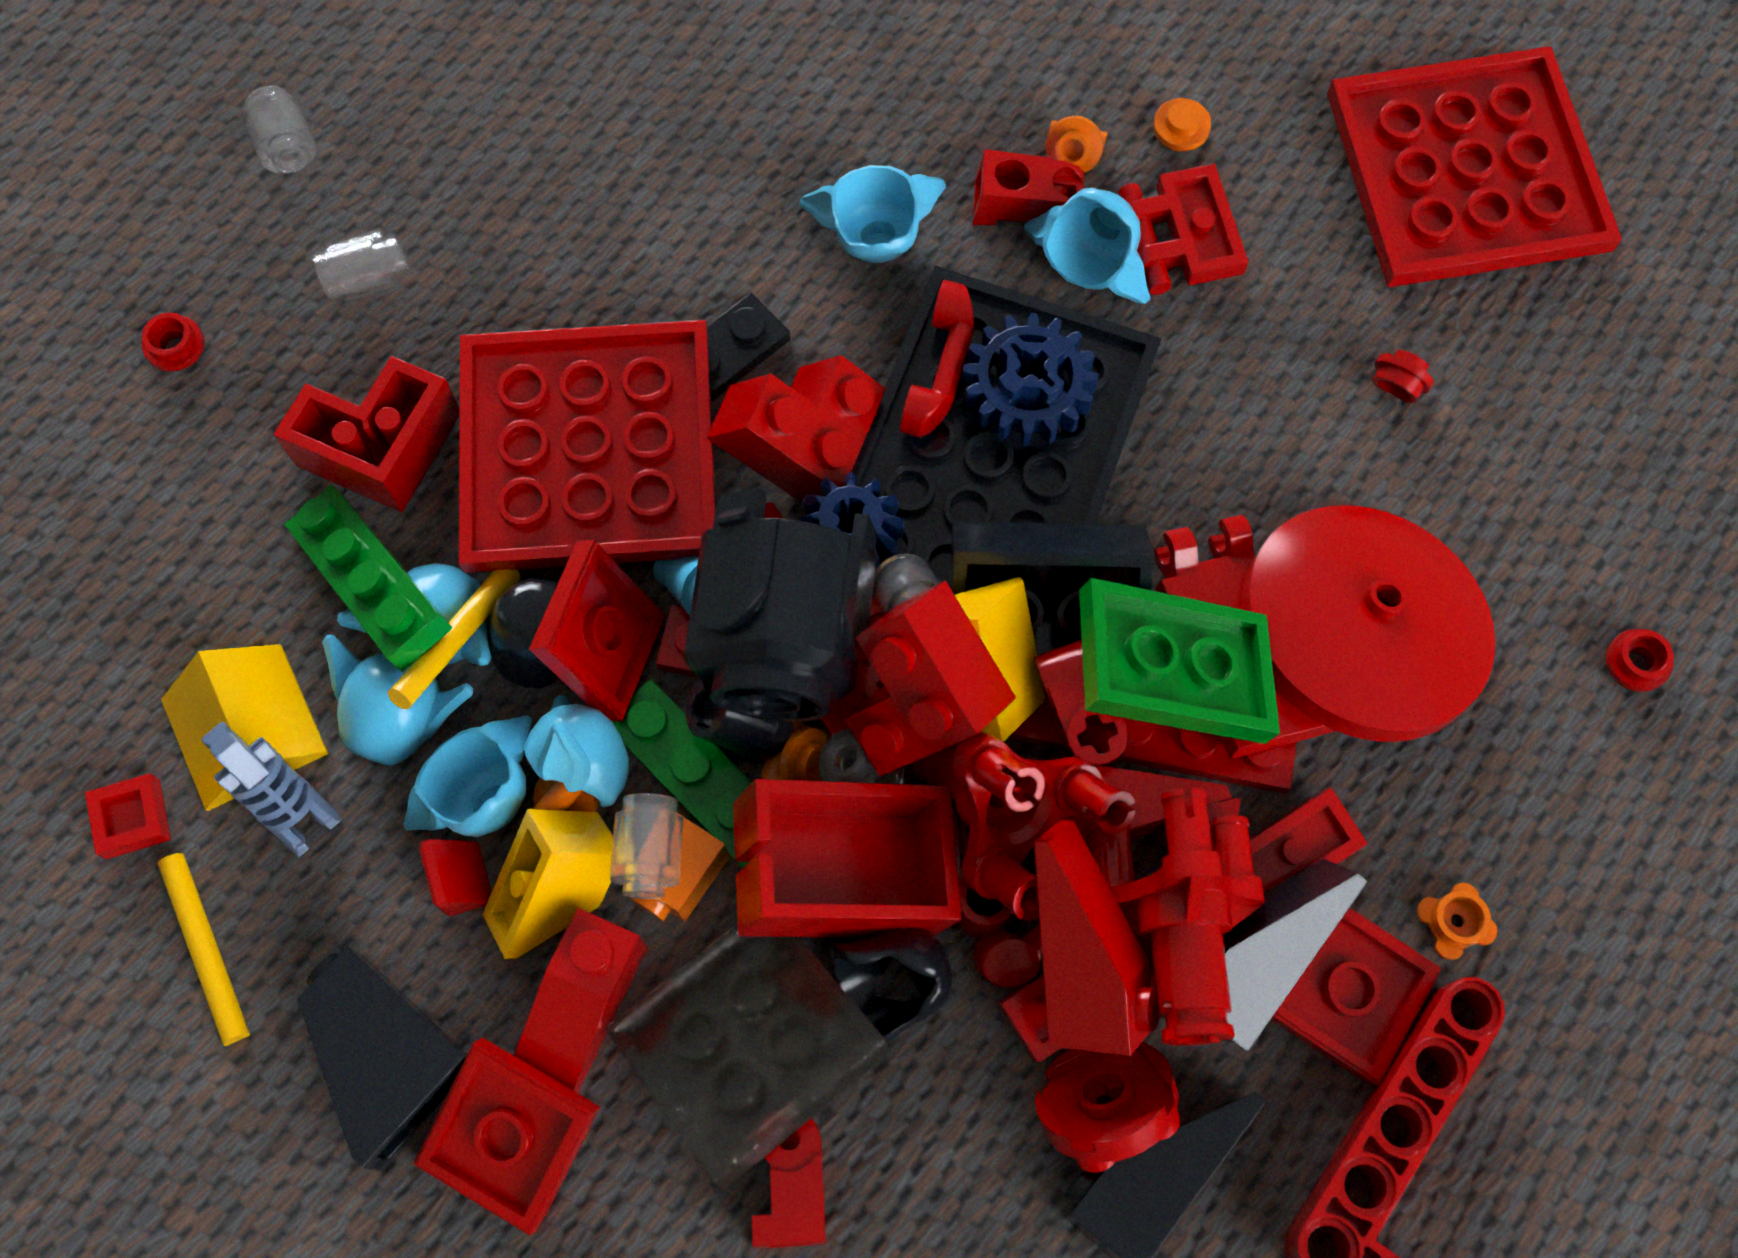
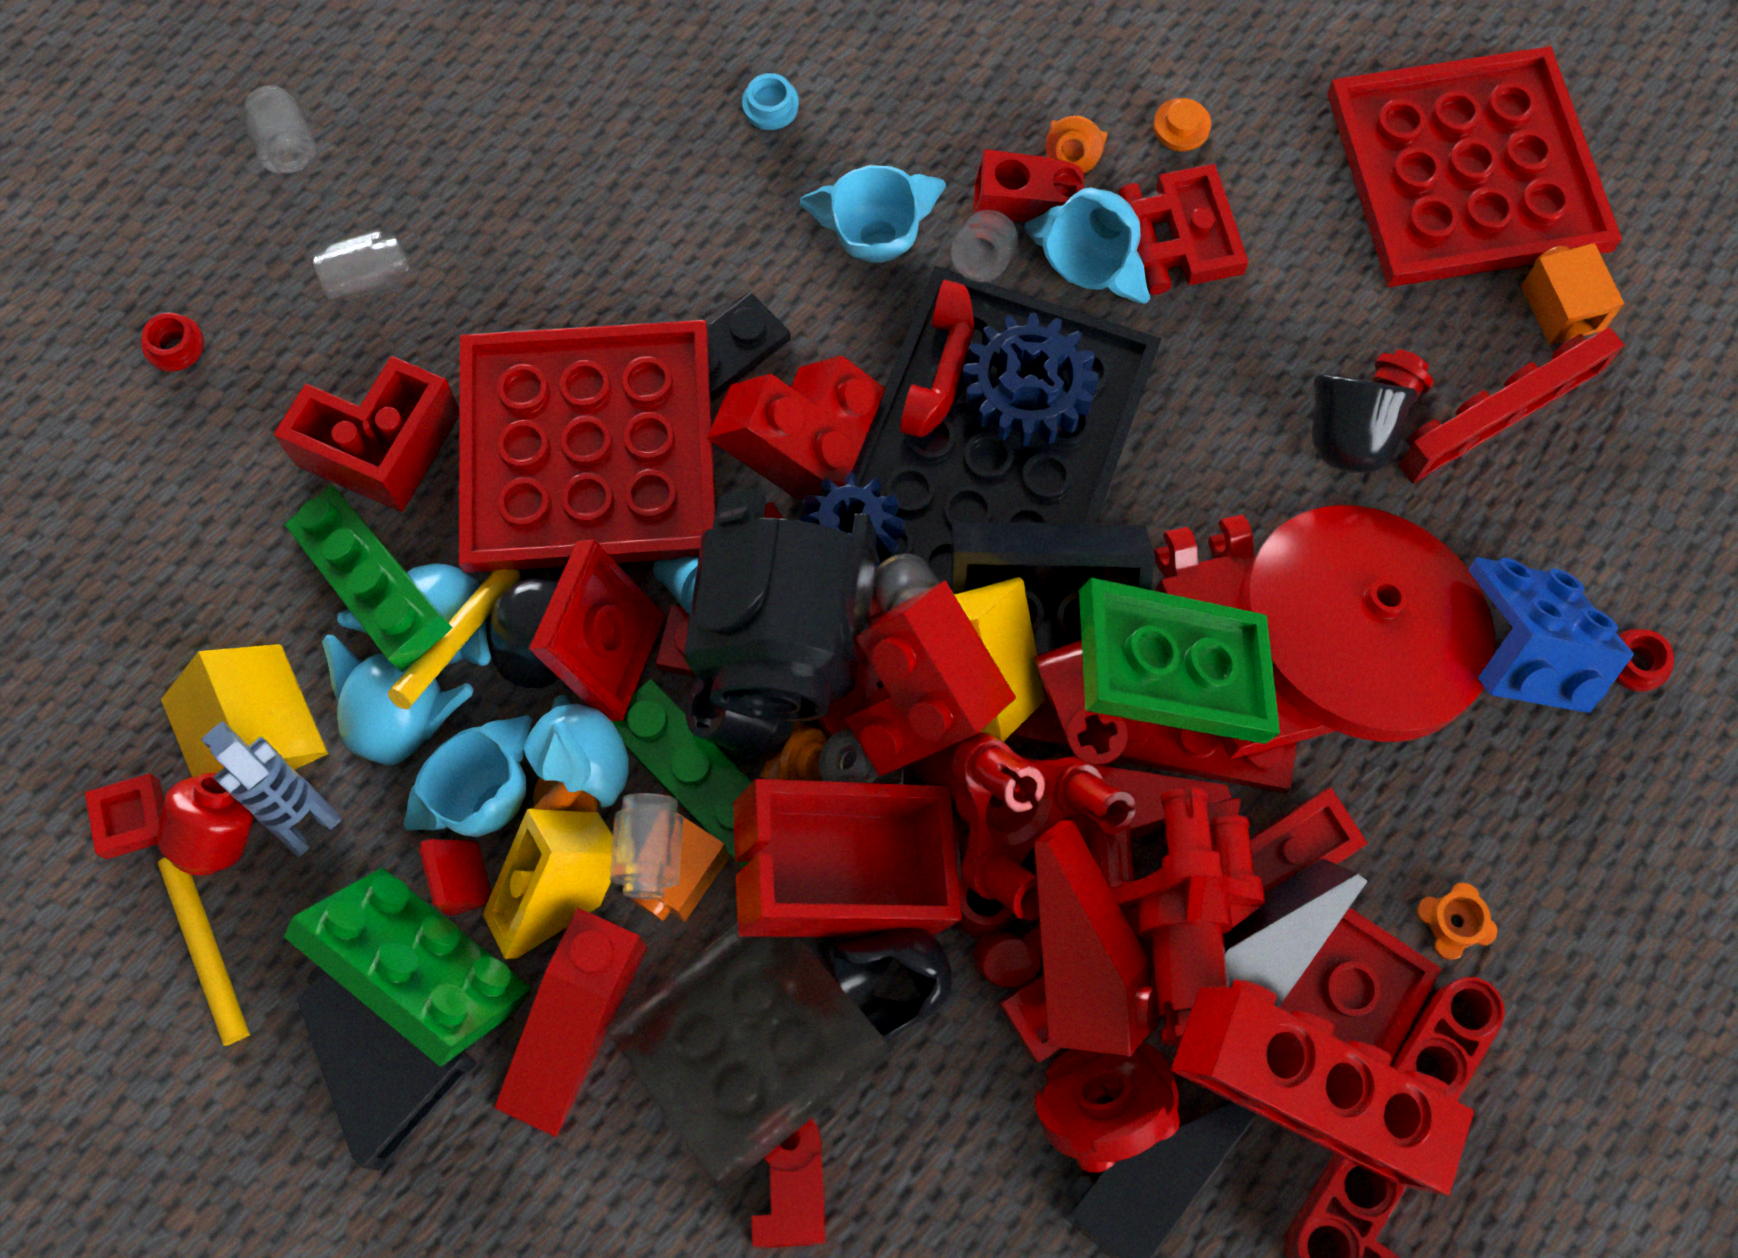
red plate [413,1037,600,1236] -> none
none -> red head [156,773,254,876]
none -> green plate [284,867,532,1067]
none -> medium azure plate [742,73,799,130]
none -> clear brick [951,210,1018,282]
none -> red brick [1170,980,1474,1196]
none -> black hair [1312,374,1418,473]
none -> red plate [1399,327,1625,484]
none -> blue bracket [1468,557,1634,713]
none -> orange brick [1521,243,1625,345]

